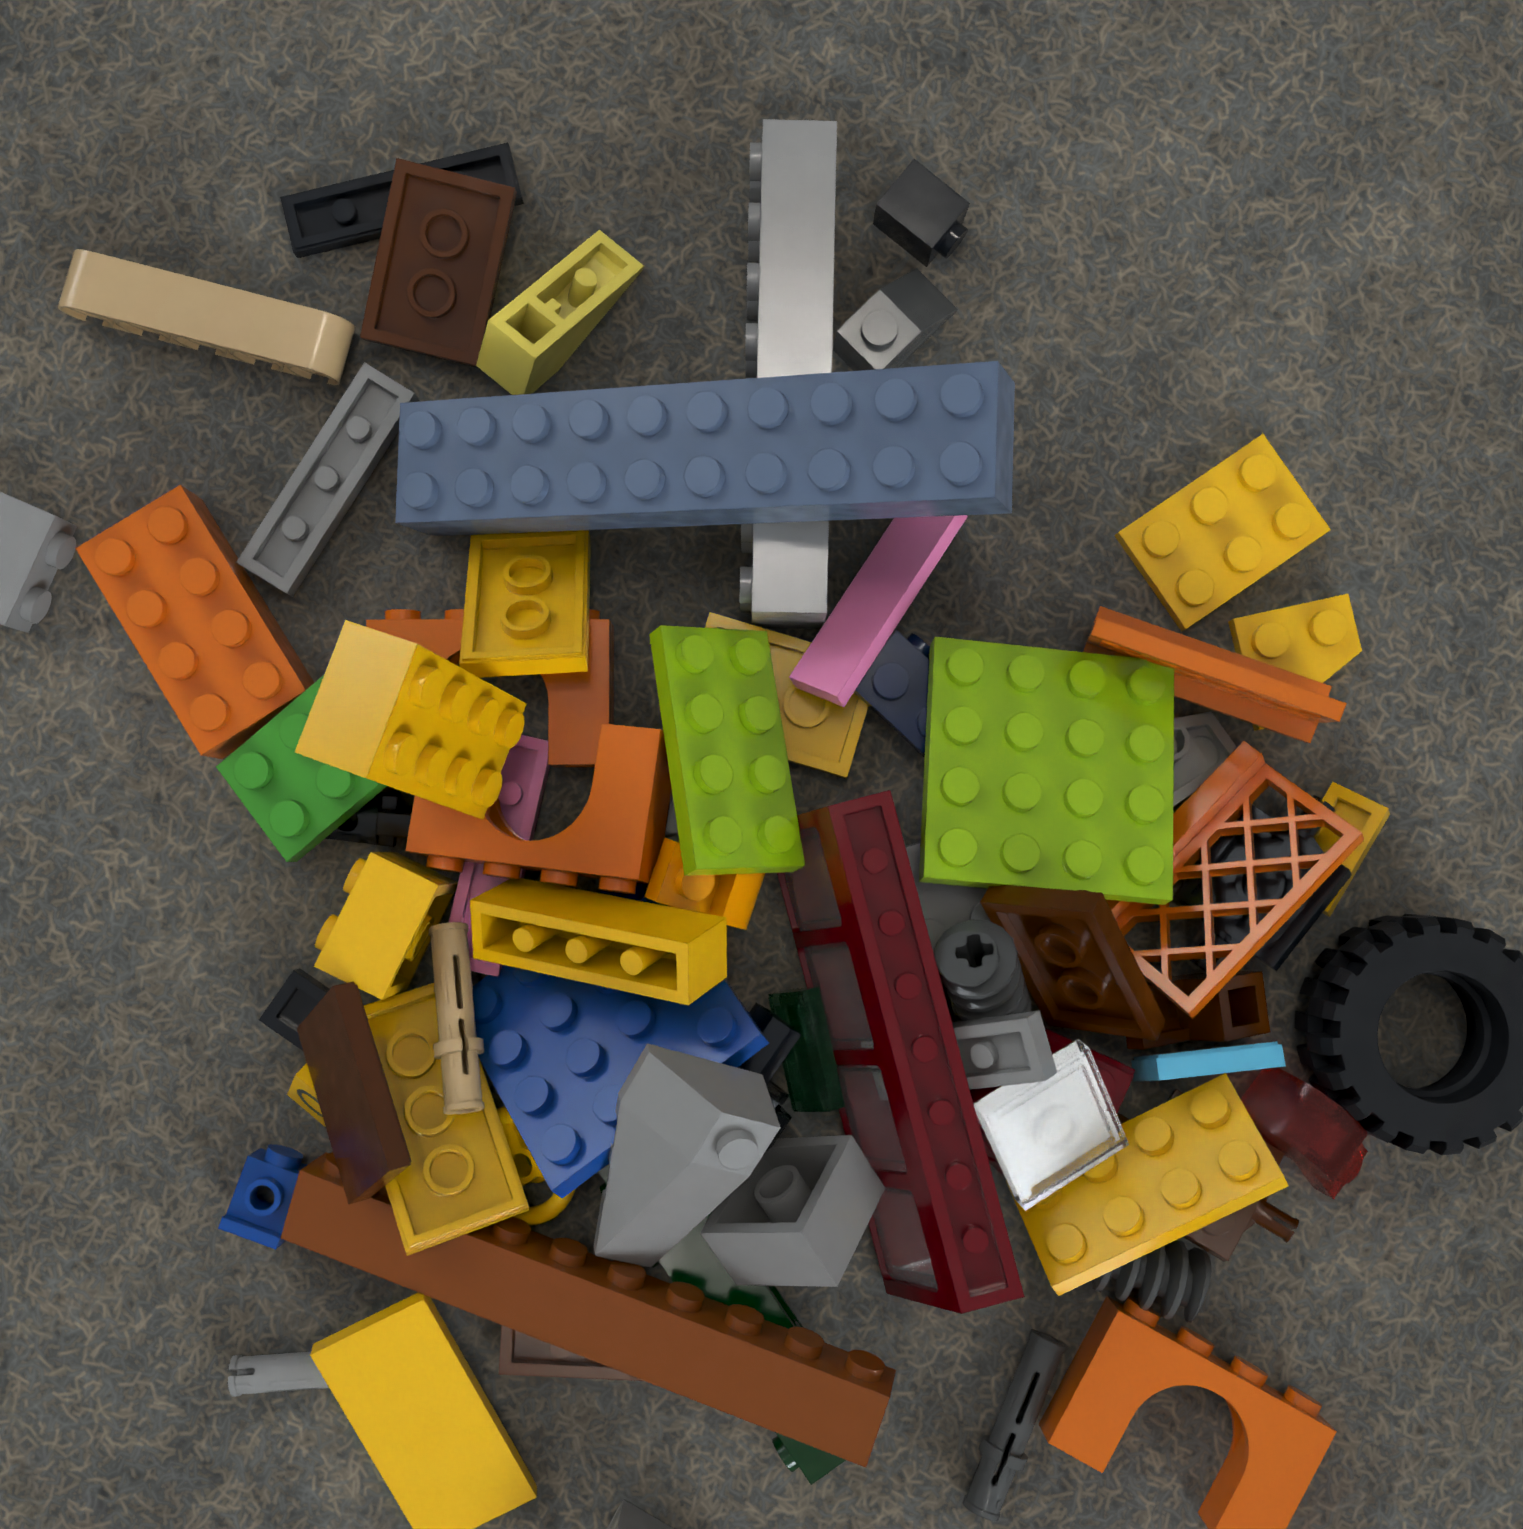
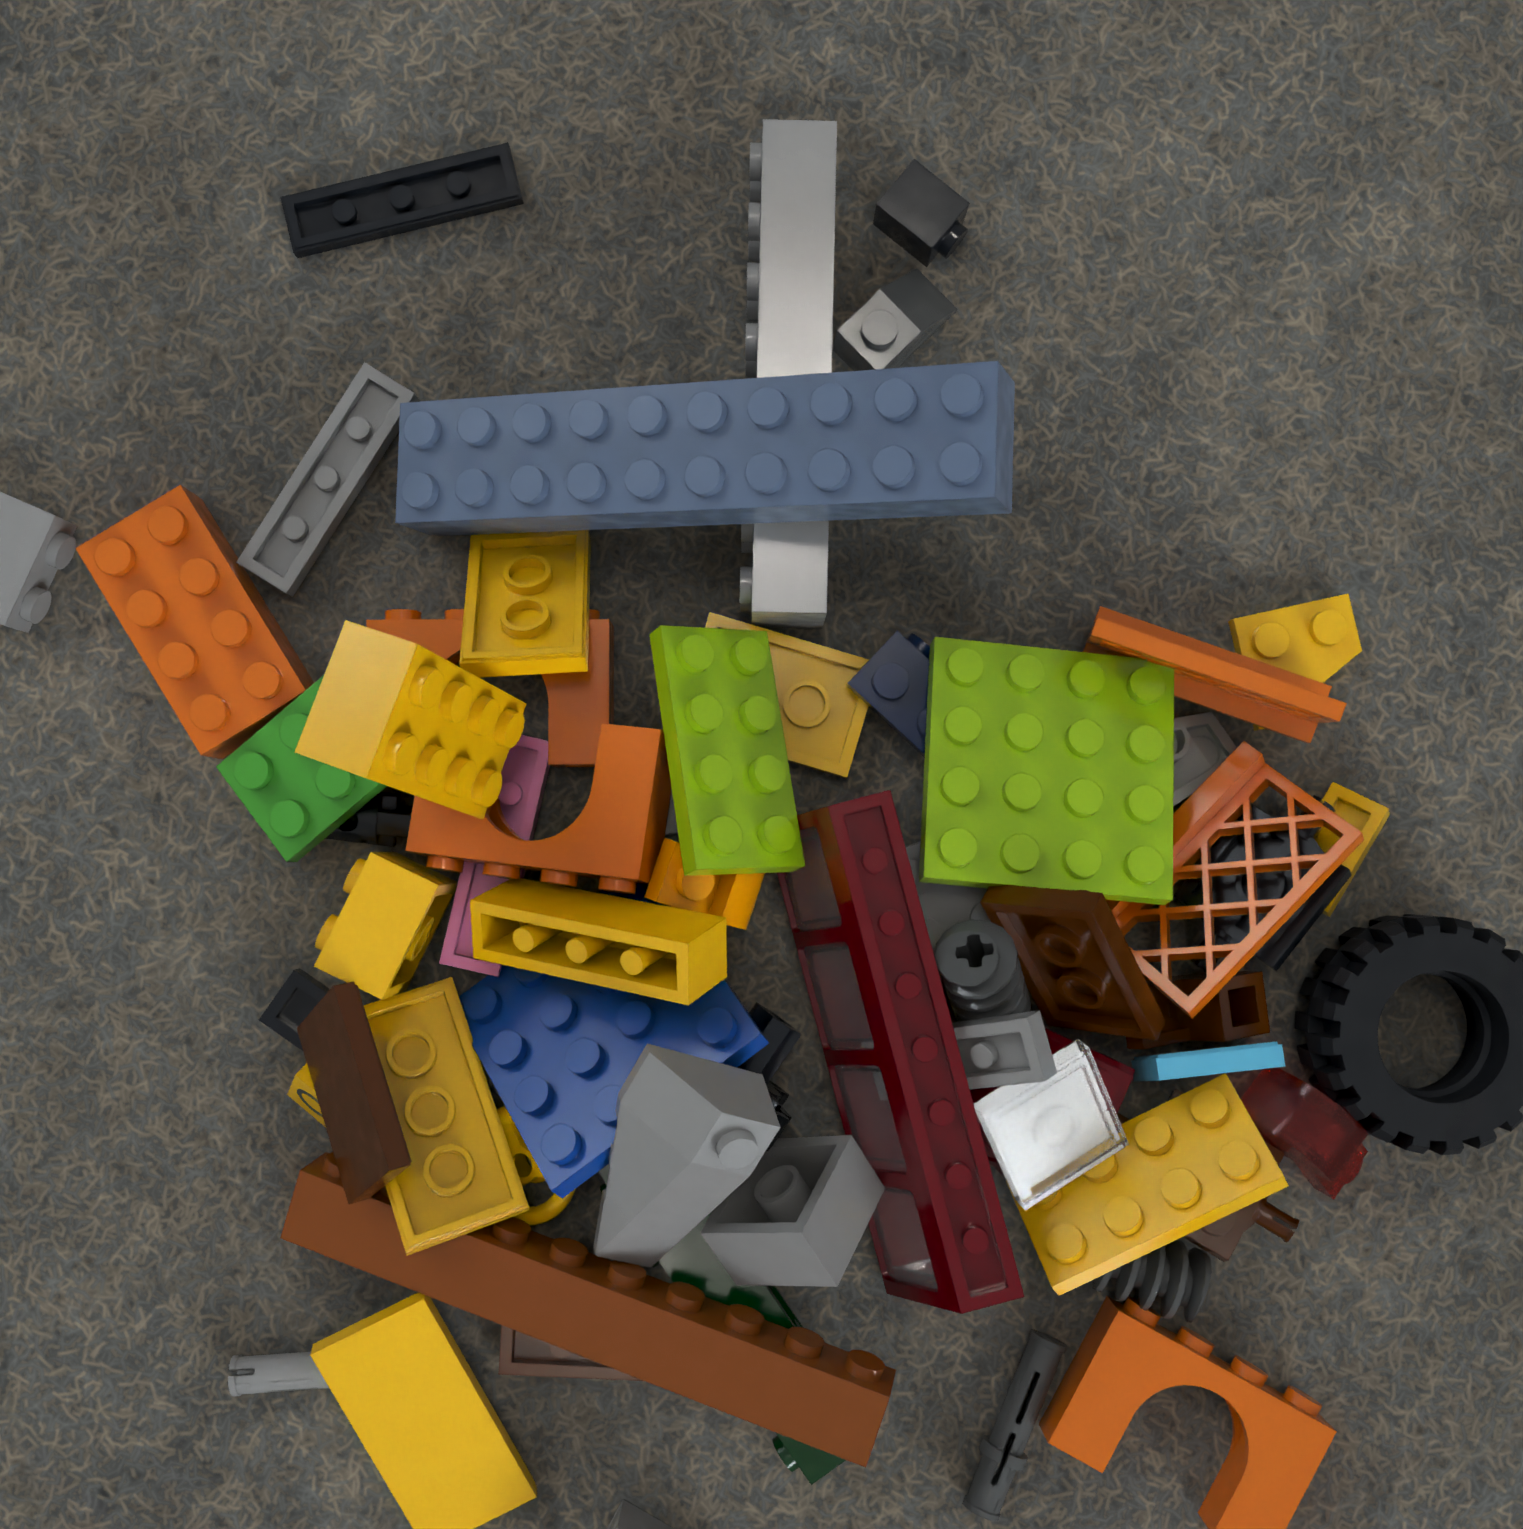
tan beam [58,249,355,385] -> none
blue brick [218,1144,307,1250] -> none
reddish brown plate [360,158,517,368] -> none
tan pin [428,922,485,1115] -> none
light yellow slope [476,230,644,395] -> none
clear green tile [768,987,845,1112] -> none
bright pink tile [789,515,968,707] -> none
yellow plate [1114,434,1331,632] -> none

